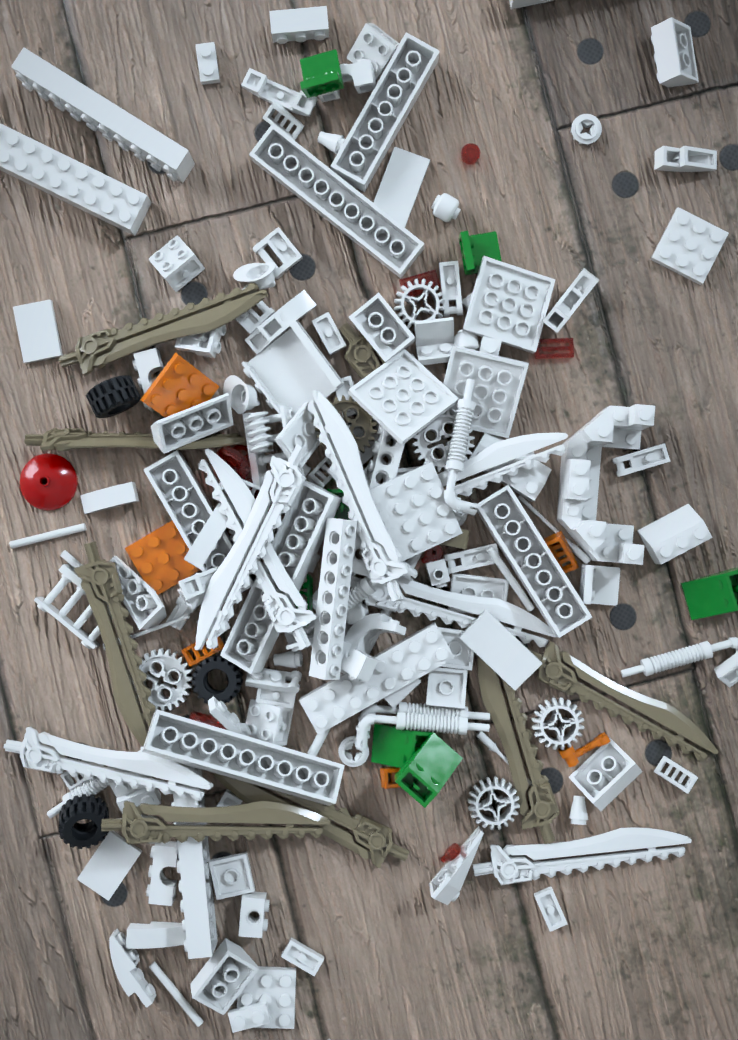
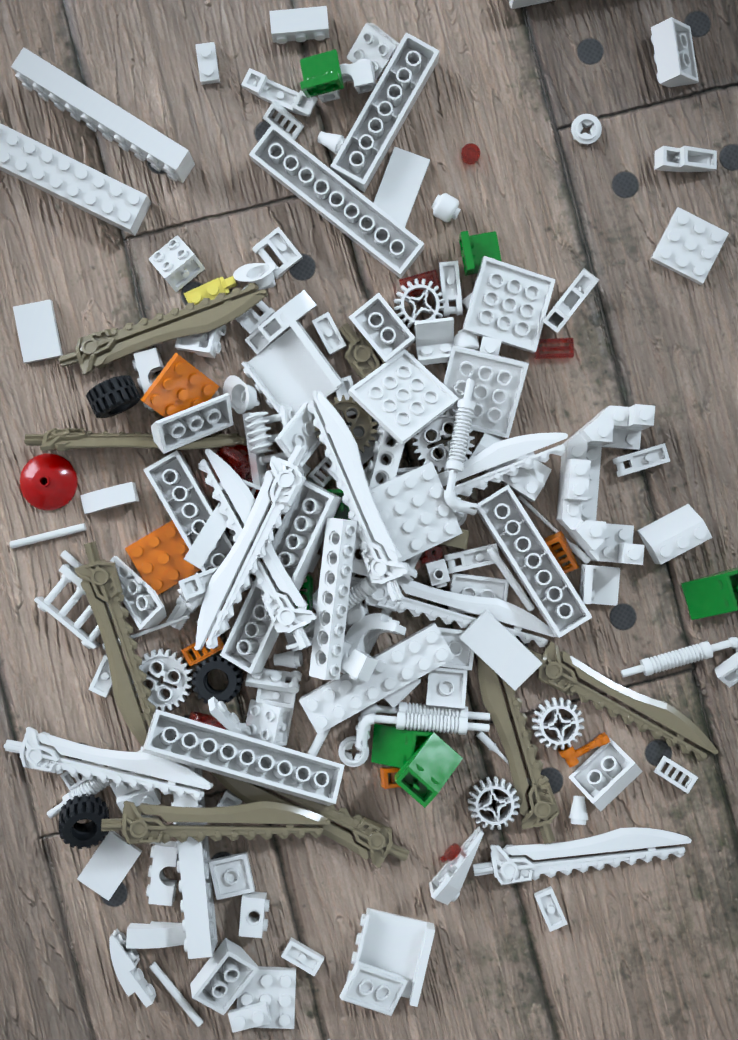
none -> white plate [88,654,112,698]
none -> light yellow hinge [184,276,238,305]
none -> white tile [340,961,408,1016]
none -> white panel [346,908,435,1007]

